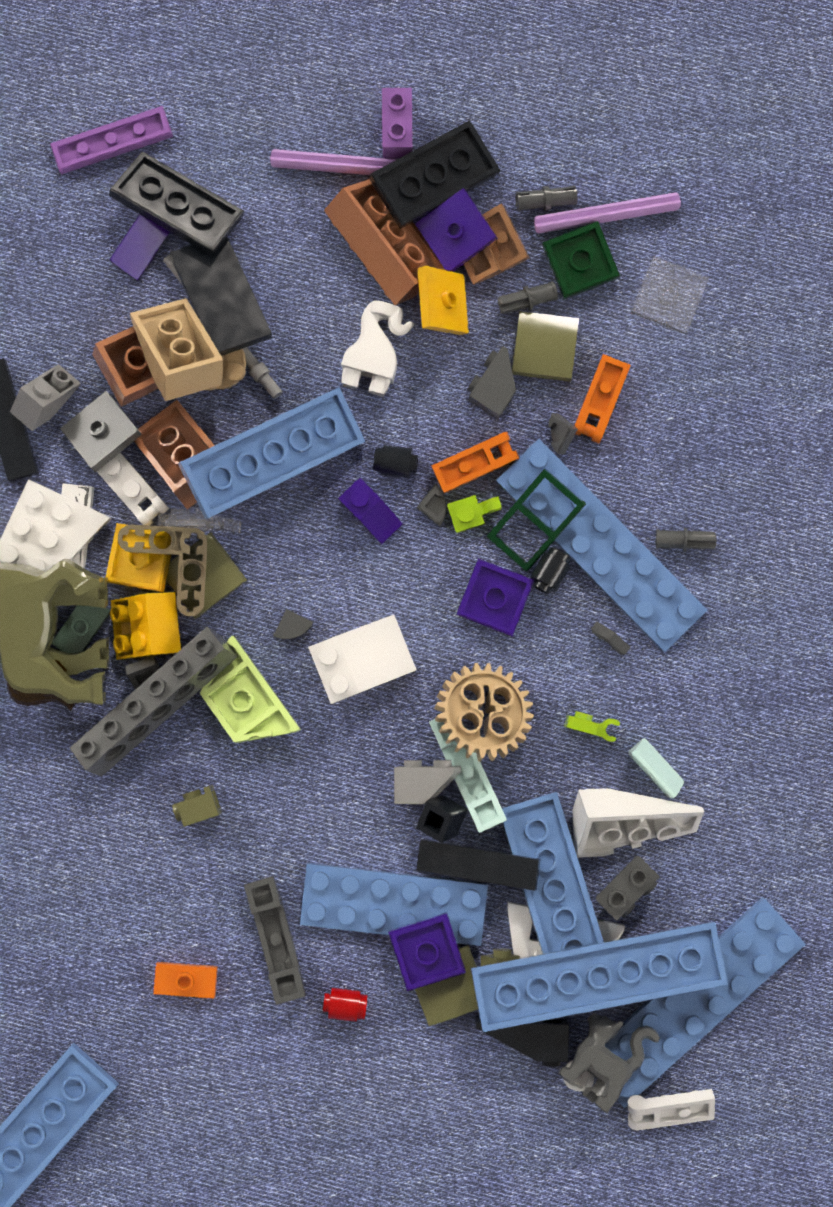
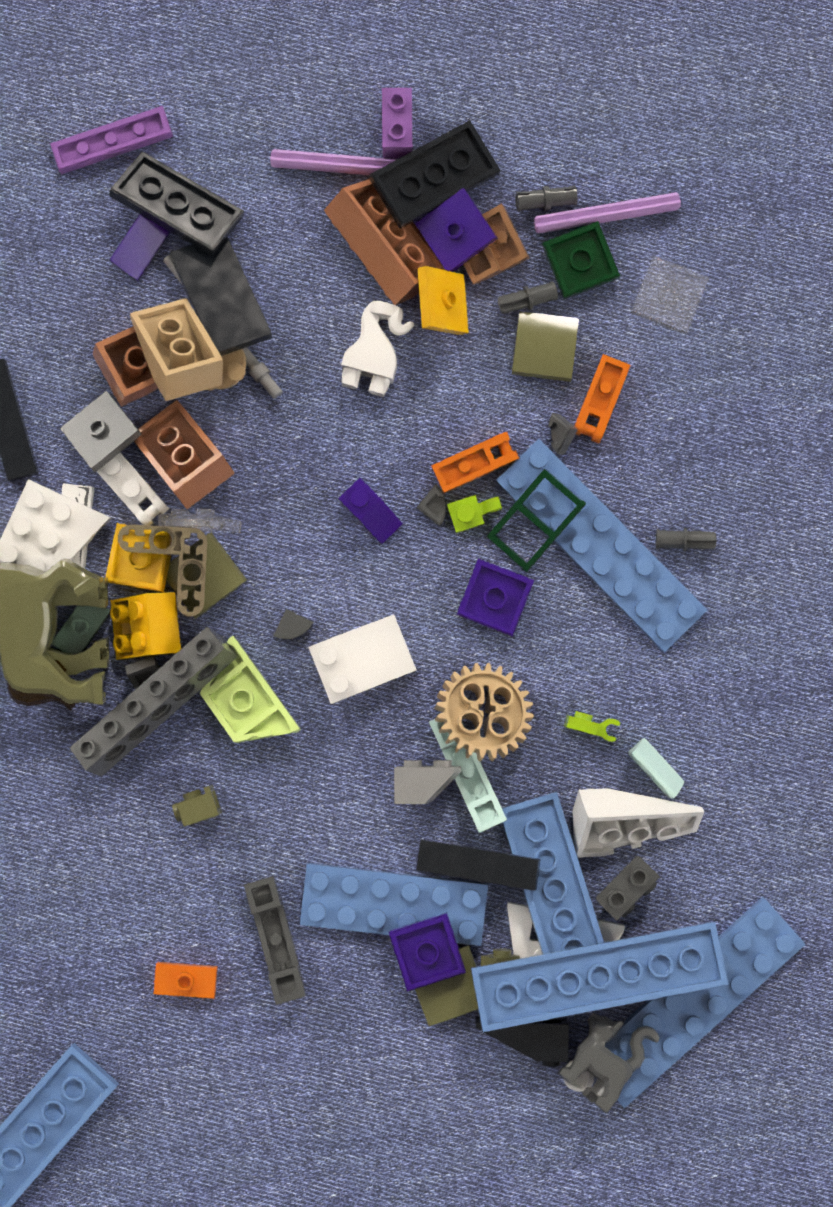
light grey slope [10,364,81,431] -> none
medium blue plate [178,387,366,520] -> none
red brick [322,988,368,1022] -> none
black brick [373,445,418,478] -> none
black brick [416,795,468,843] -> none
dark grey slope [467,346,516,420] -> none
black brick [530,547,571,594] -> none
dark grey tile [591,621,631,655] -> none
white plate [628,1089,715,1130] -> none

